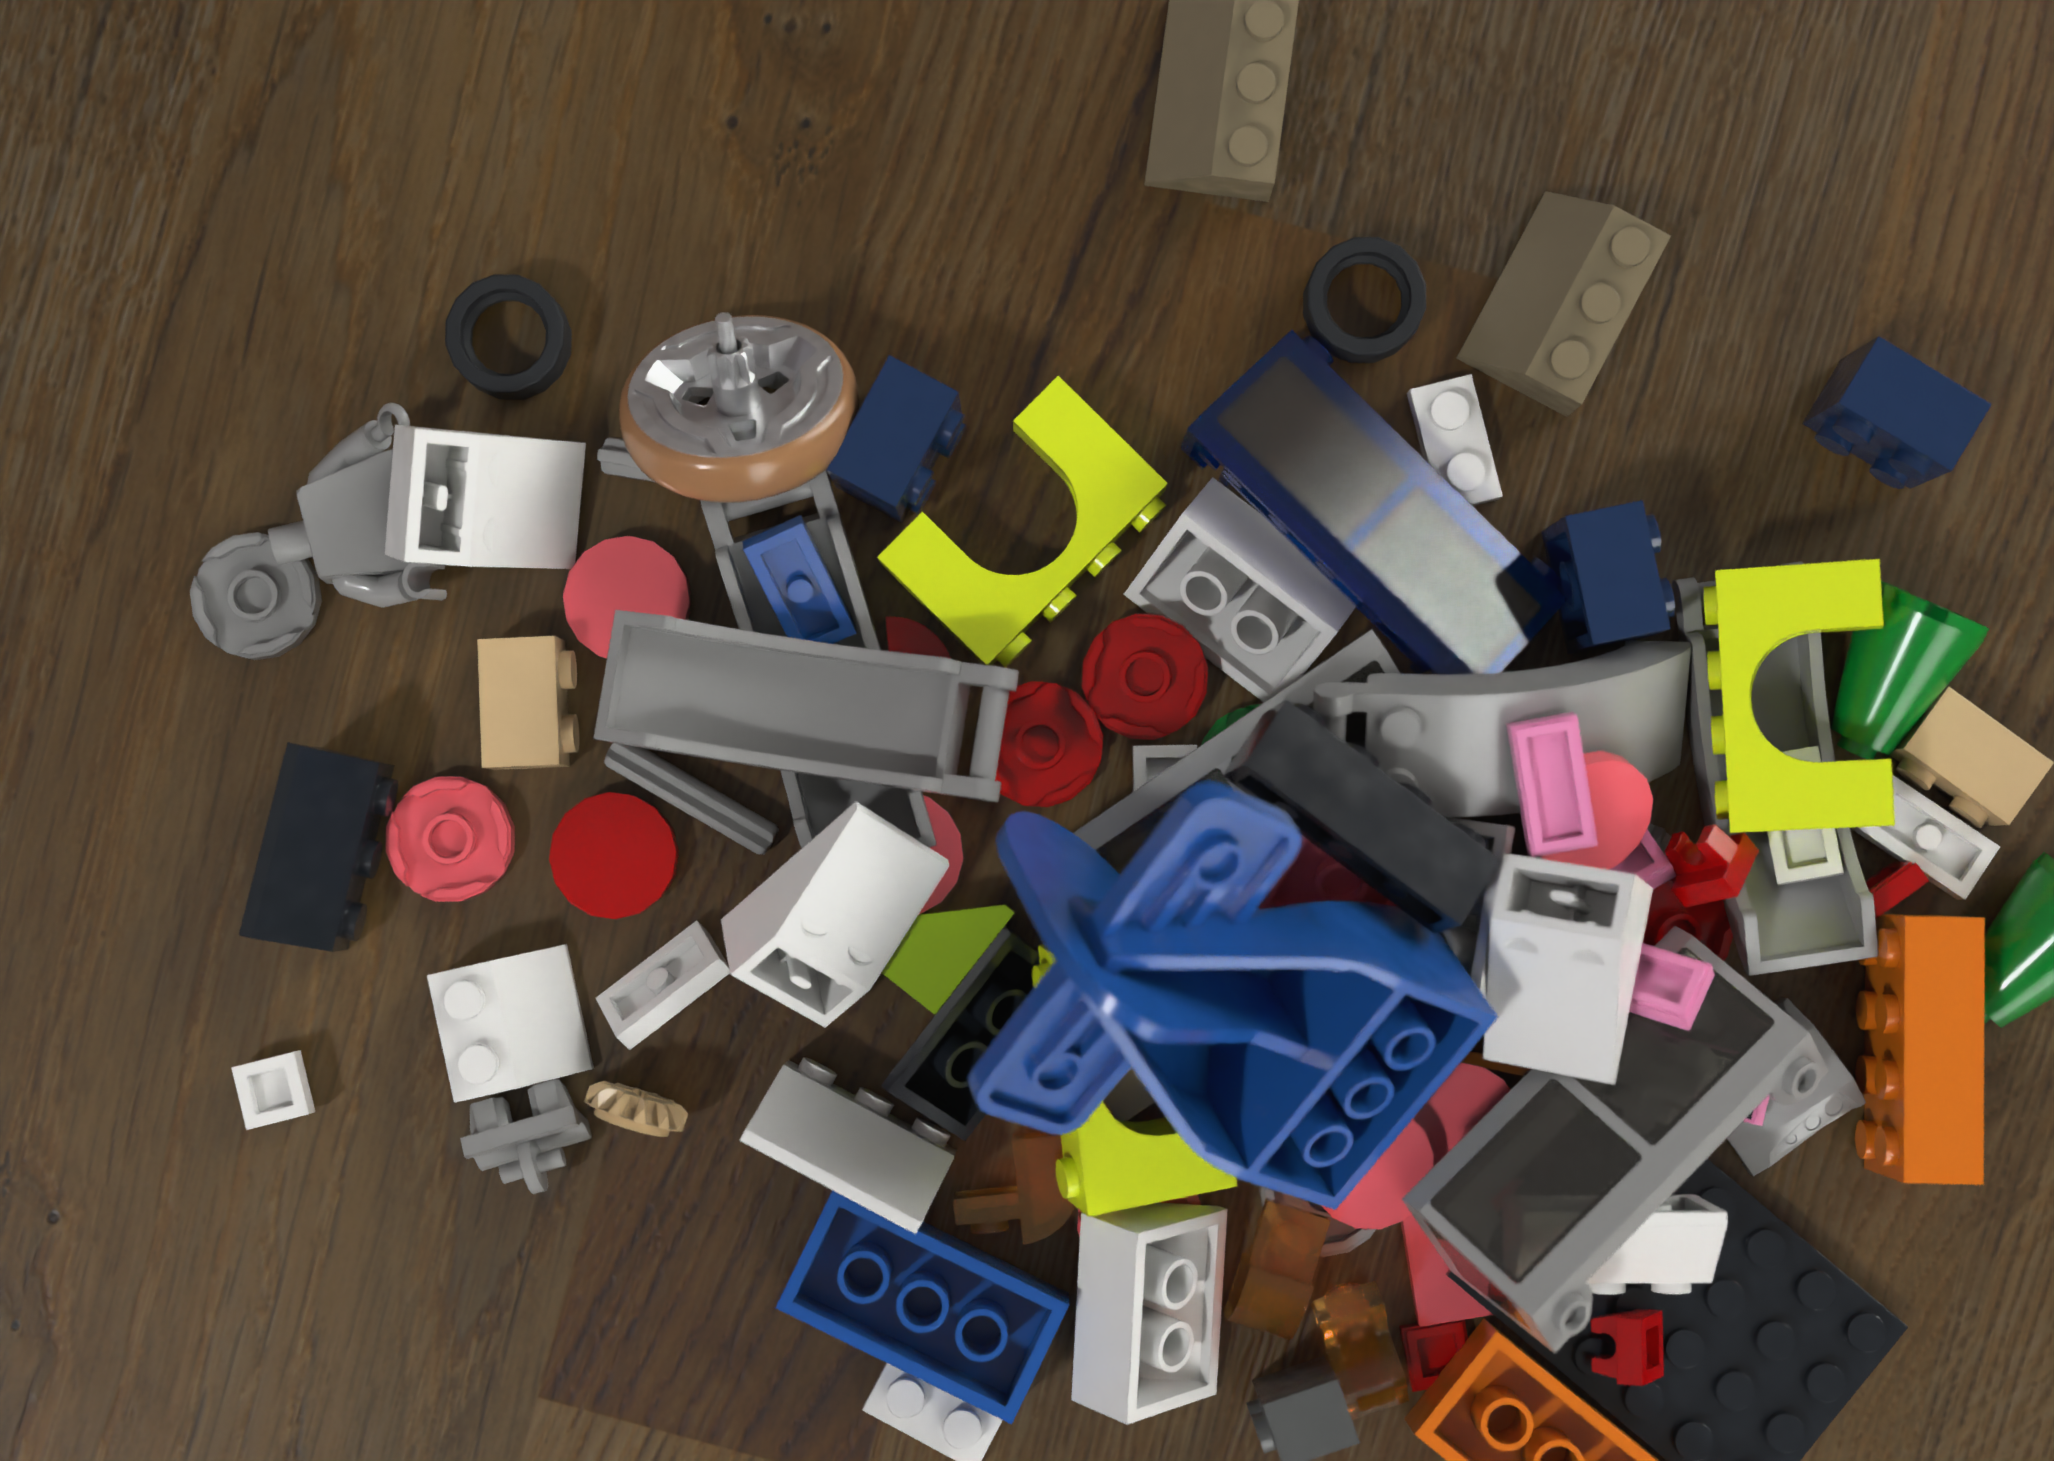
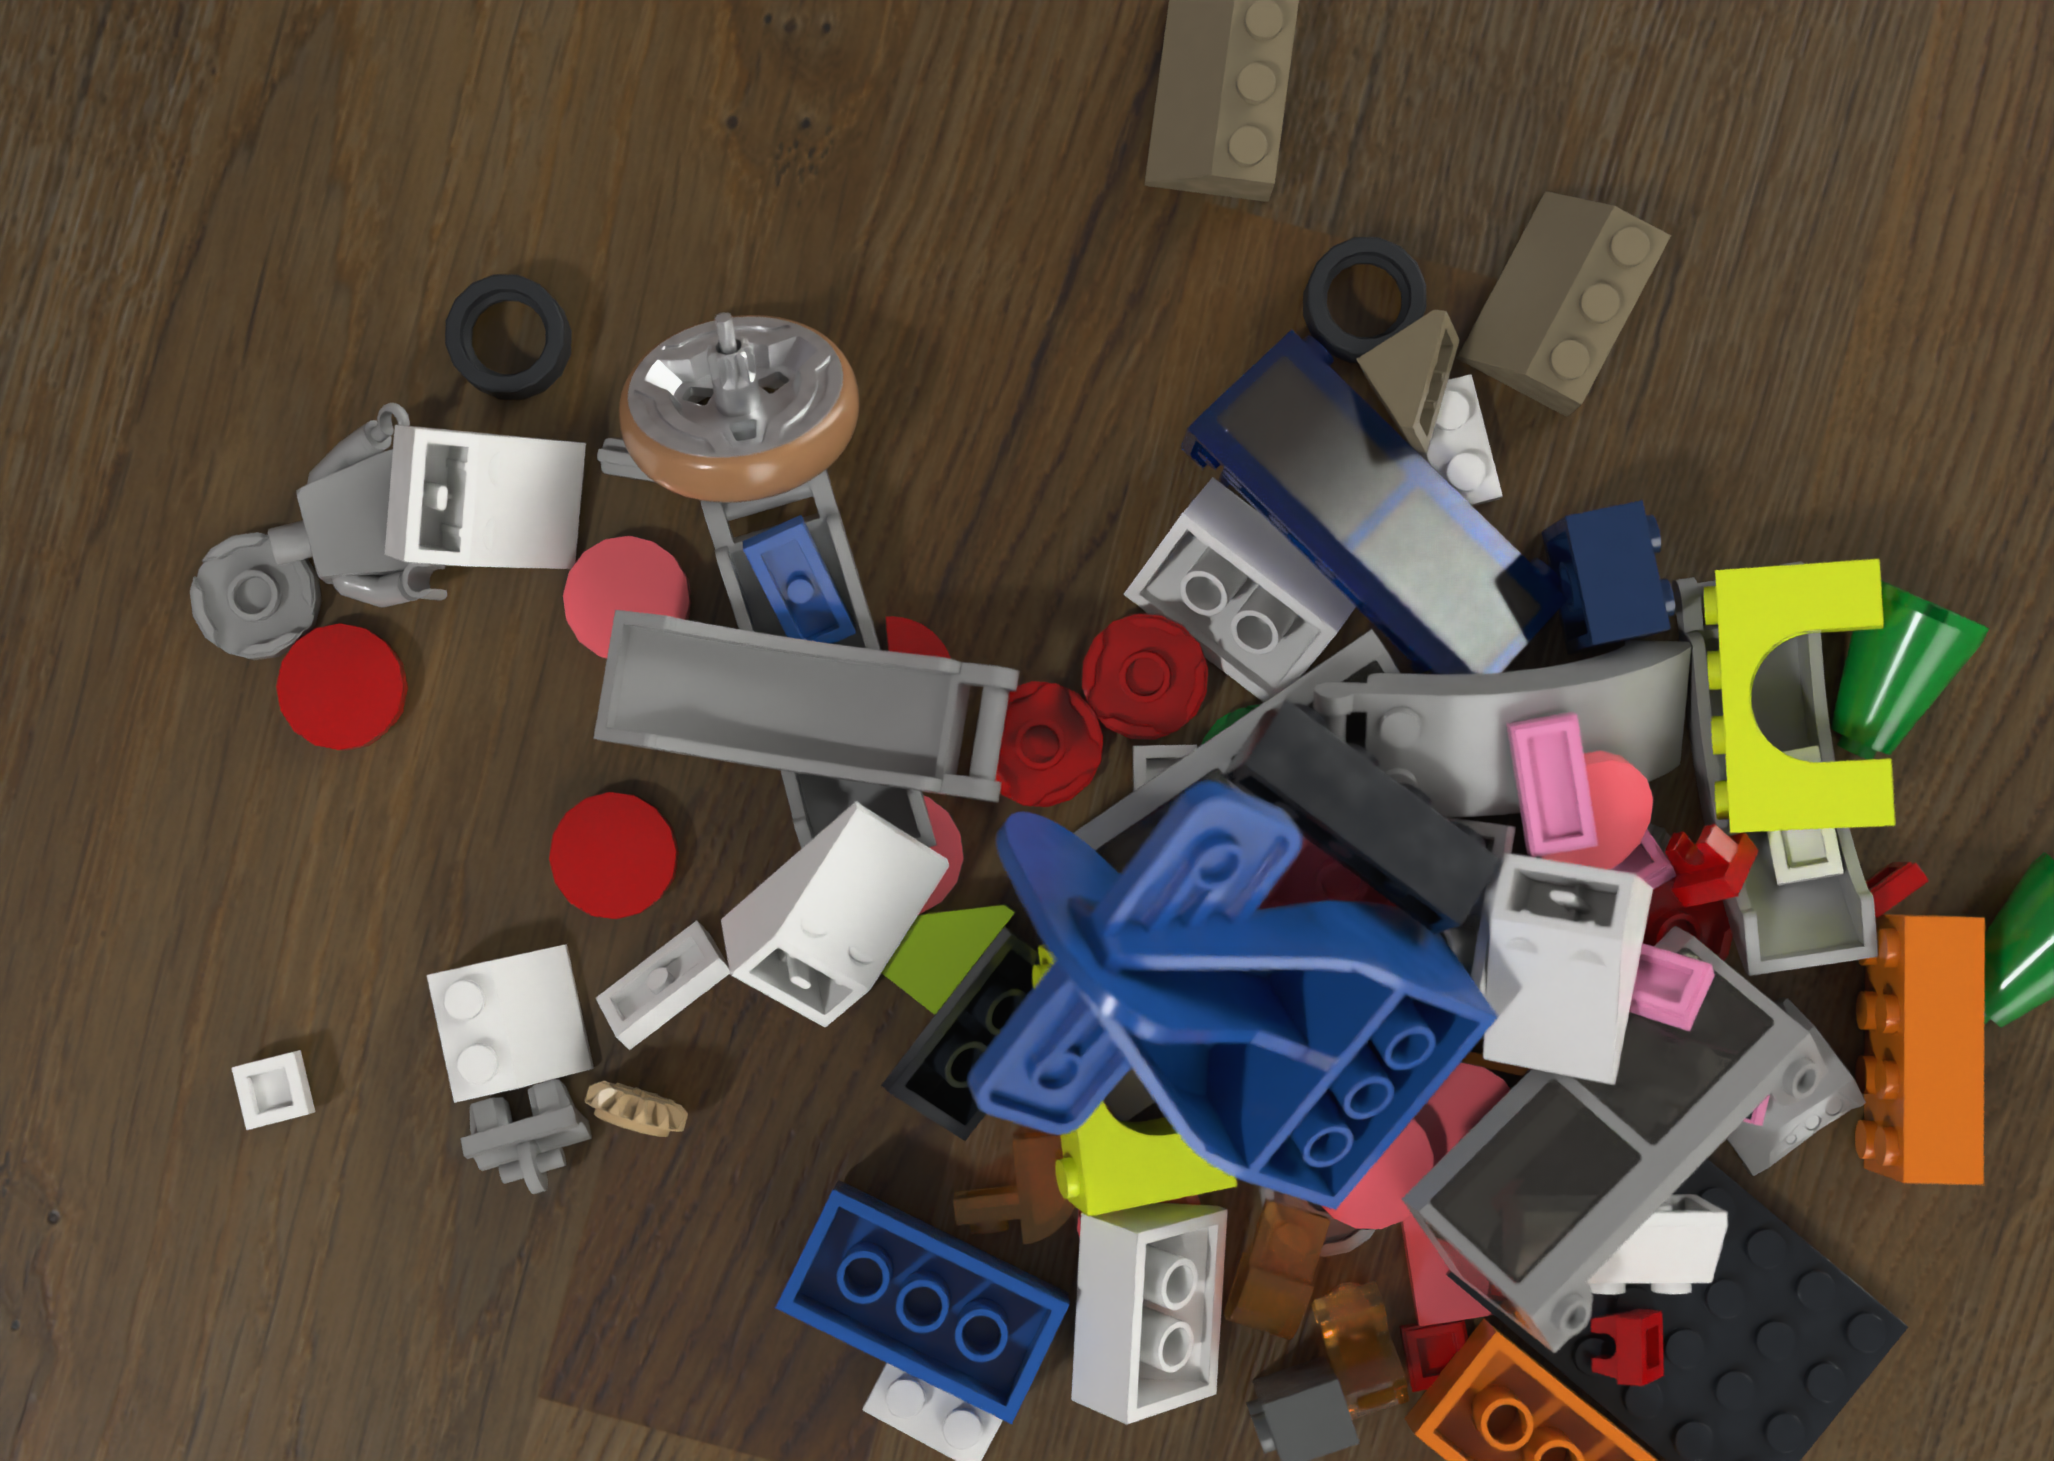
black slope [239,742,398,952] -> none
coral tile [386,777,515,902] -> none
tan brick [477,636,579,770] -> none
light grey axle [604,743,779,855] -> none
white slope [740,1057,957,1234] -> none
dark blue brick [827,355,966,523] -> none
neon yellow arch [877,376,1168,668] -> none
dark blue brick [1802,336,1992,489] -> none
white plate [1851,775,2000,900] -> none
tan brick [1890,686,2054,828] -> none
none -> red tile [276,623,408,751]
none -> dark tan slope [1356,309,1459,455]

